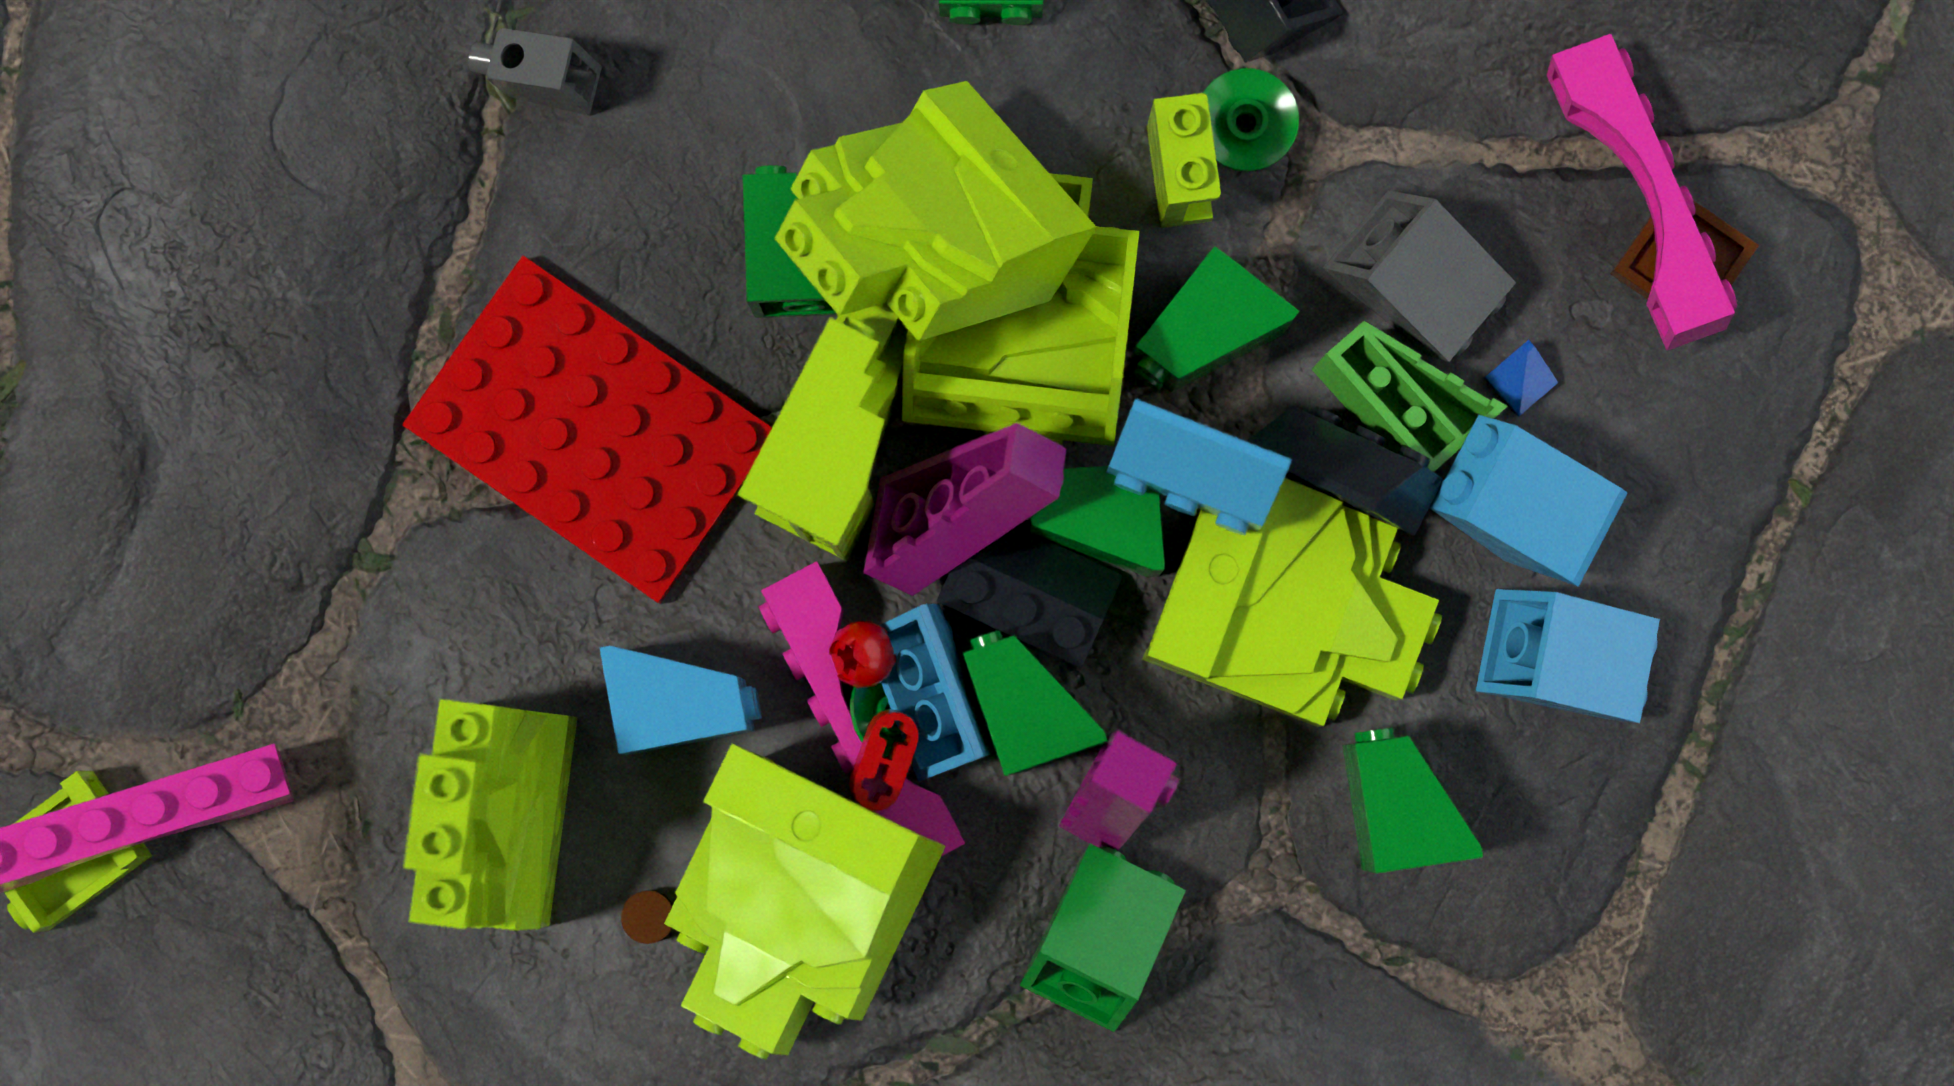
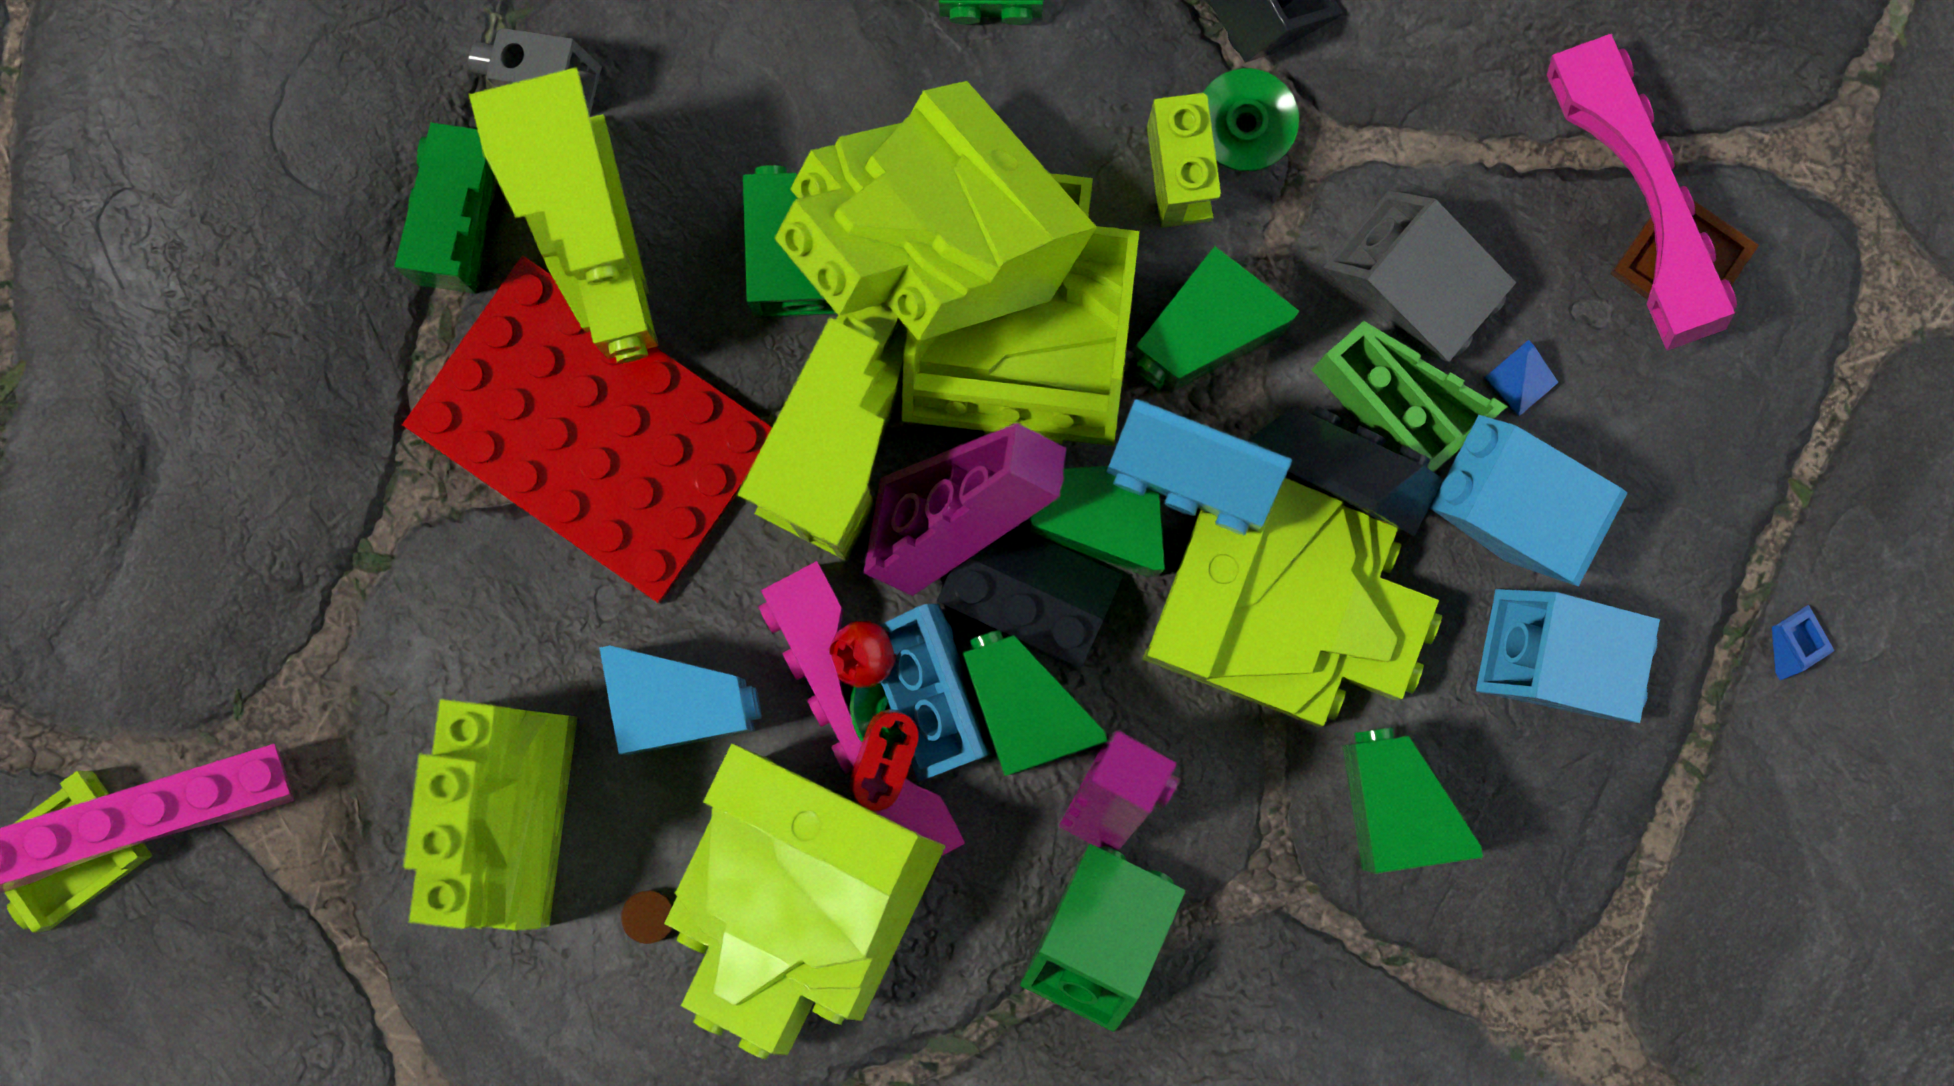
none -> green wedge [394,122,495,294]
none -> lime panel [469,67,659,363]
none -> blue slope [1772,605,1834,680]

